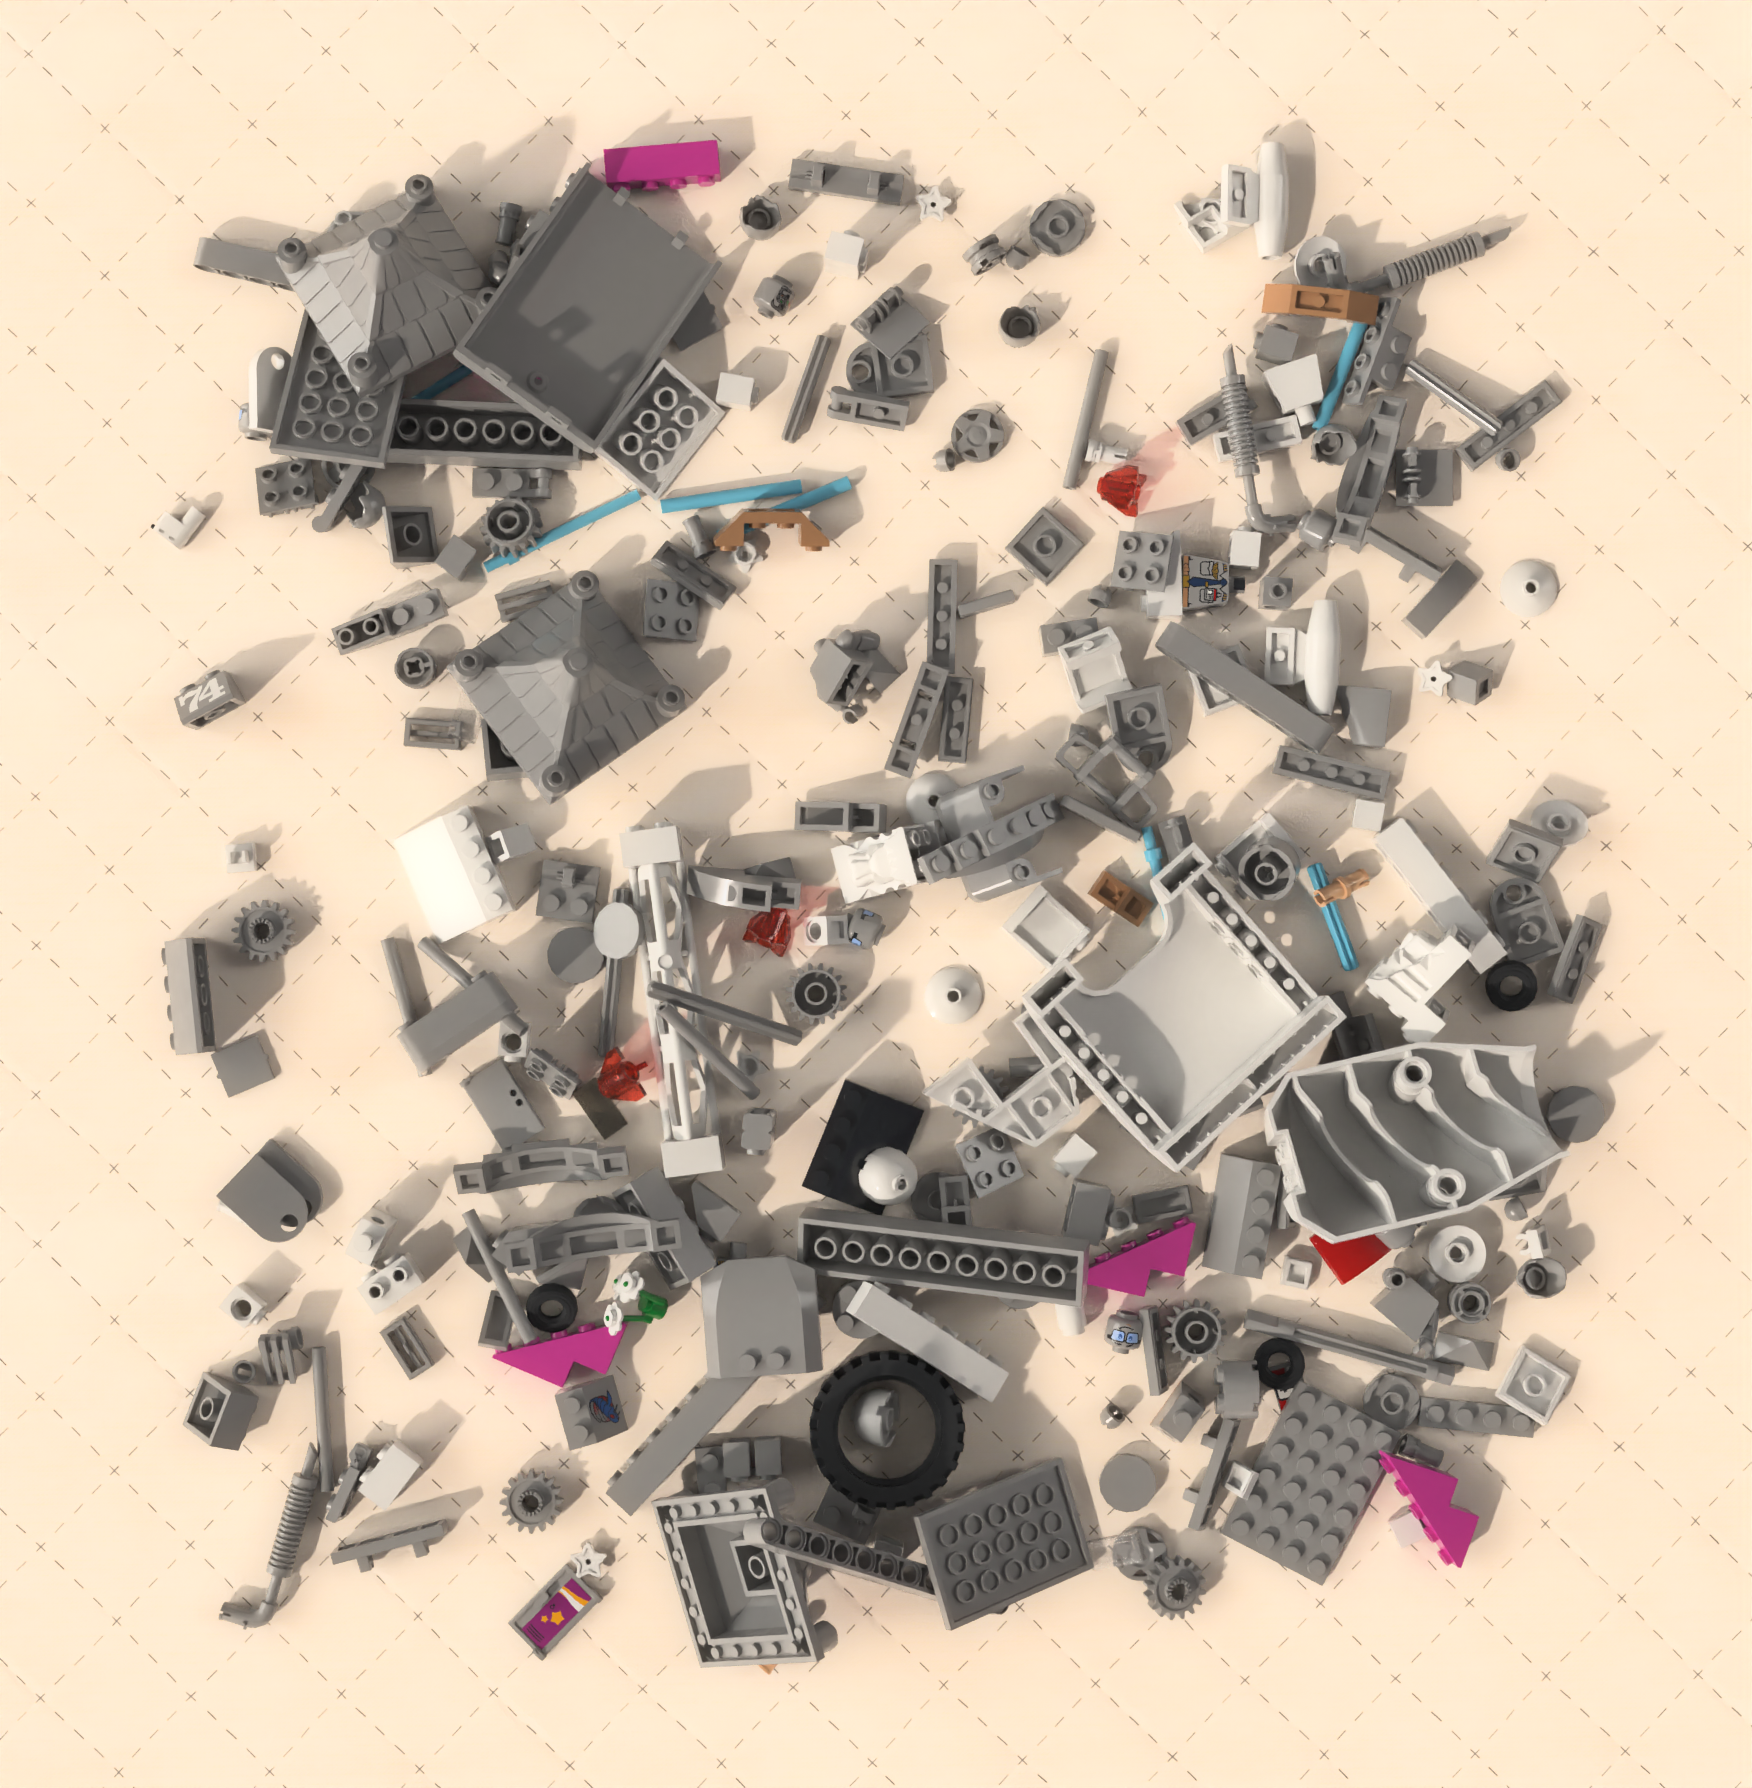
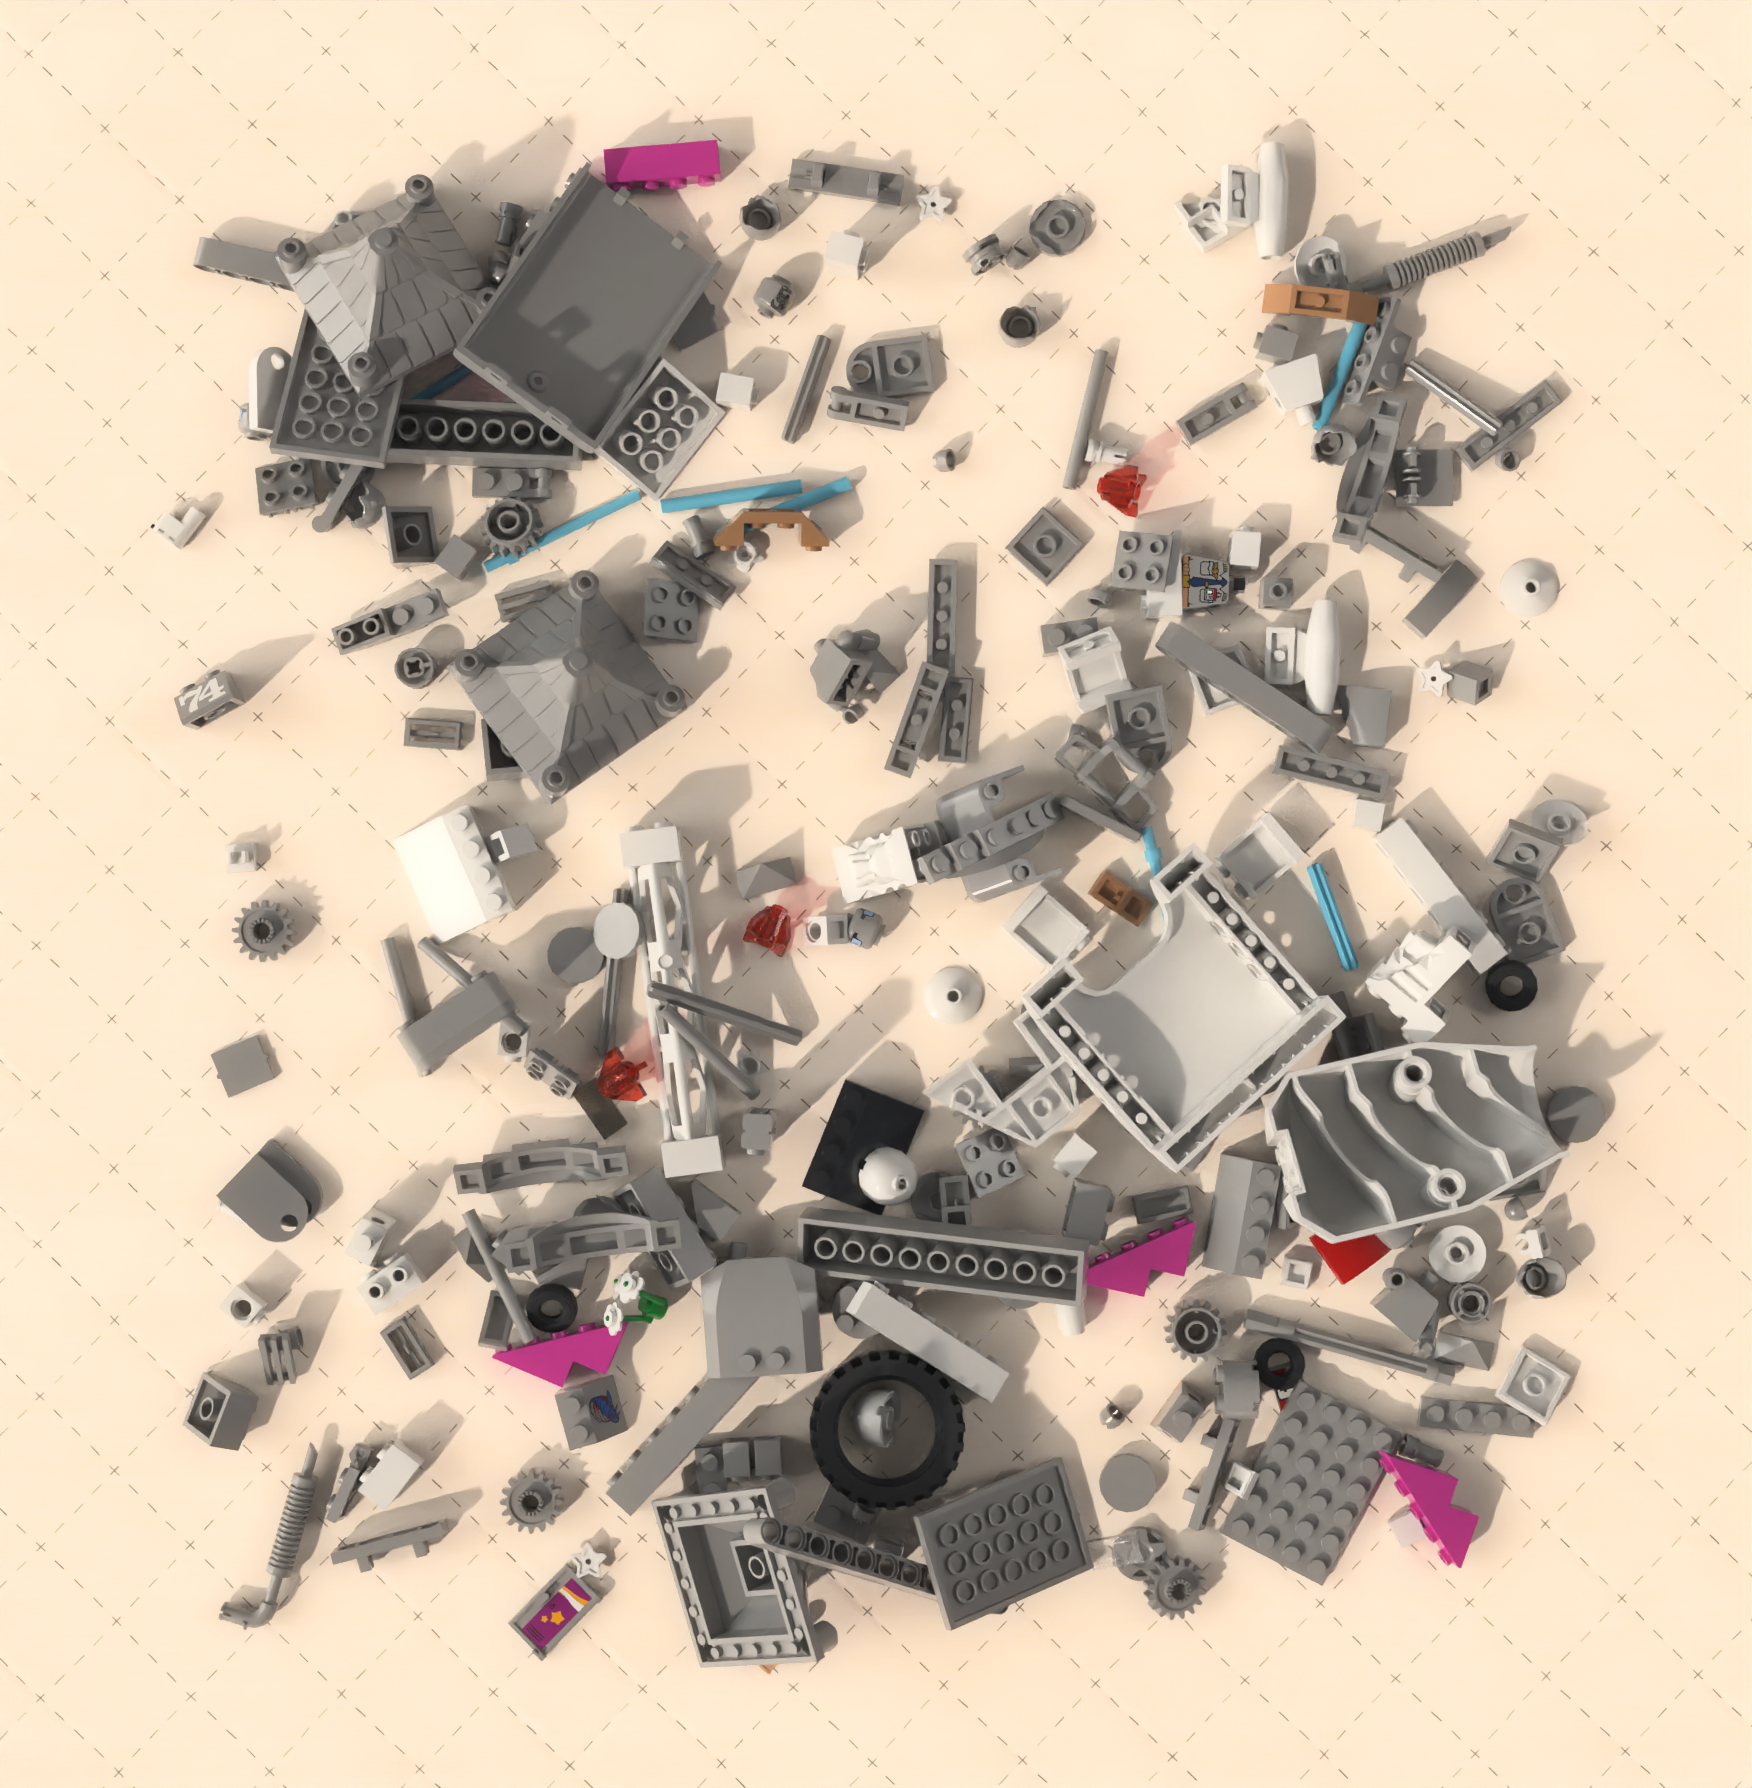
light grey slope [161,937,217,1055] -> none
light grey hinge [232,1360,256,1384] -> none
light grey piece [311,1346,334,1492] -> none
clear tile [448,690,484,744] -> none
light grey door [459,1058,546,1152] -> none
light grey hinge [535,859,601,924] -> none
light grey slope [686,865,802,912] -> none
light grey gear [785,963,847,1025] -> none
light grey slope [794,801,887,833] -> none
light grey hinge [850,286,930,360] -> none
white dish [906,773,959,825] -> none
light grey wheel [951,409,1004,463] -> none
light grey tile [957,589,1016,620] -> none
light grey head [1104,1310,1143,1354] -> none
white plate [1105,1203,1138,1239] -> none
light grey tile [1139,1305,1169,1396] -> none
light grey hinge [1157,815,1193,863] -> none
white plate [1212,415,1303,463] -> none
light grey piece [1219,343,1297,537] -> none
light grey brick [1238,836,1301,901] -> none
light grey head [1297,508,1337,551] -> none
light nougat pin [1314,869,1370,907] -> none
light grey tile [1362,1373,1421,1430] -> none
light grey tile [1546,914,1603,1004] -> none

